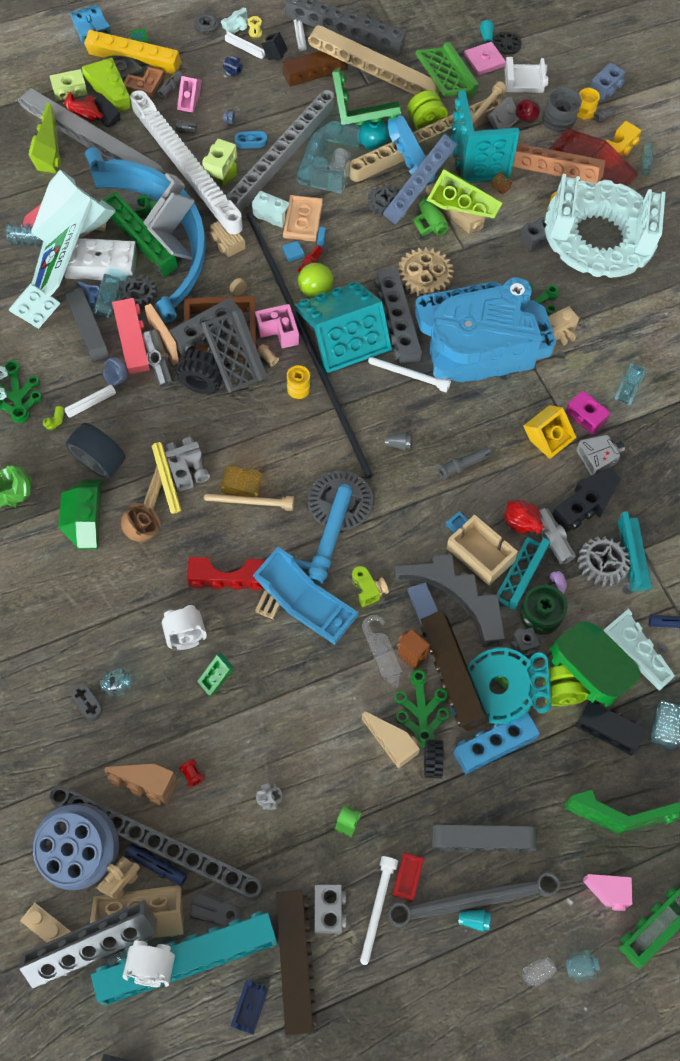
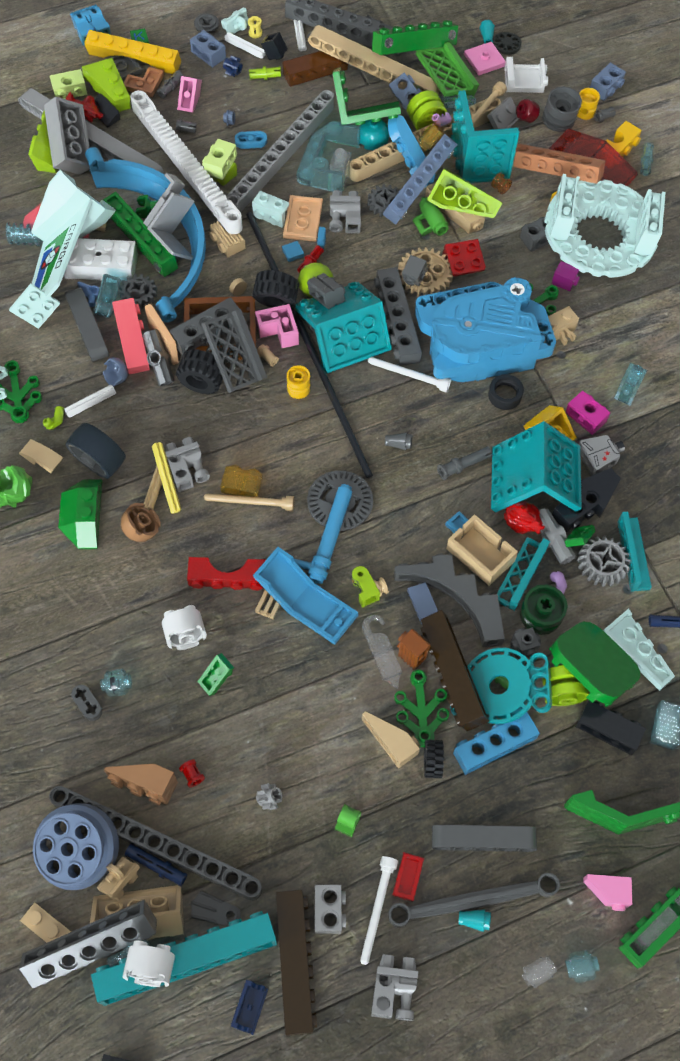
none -> tan slope [19,439,63,473]
none -> light grey brick [44,96,90,175]
none -> sand blue brick [190,30,226,68]
none -> lime pin [249,66,281,80]
none -> black tyre [252,270,299,308]
none -> dark grey brick [307,273,345,309]
none -> light grey hips [329,190,361,234]
none -> light grey hips [371,954,418,1021]
none -> green piece [372,20,458,55]
none -> sand blue brick [389,72,422,111]
none -> dark grey brick [402,255,428,286]
none -> clear yellow brick [419,123,444,151]
none -> lavender arm [432,112,452,127]
none -> clear light blue tile [439,95,476,108]
none -> red bracket [442,239,486,276]
none -> black tyre [488,374,524,410]
none -> teal bracket [491,421,582,512]
none -> magenta brick [551,261,580,291]
none -> green plate [565,525,596,547]

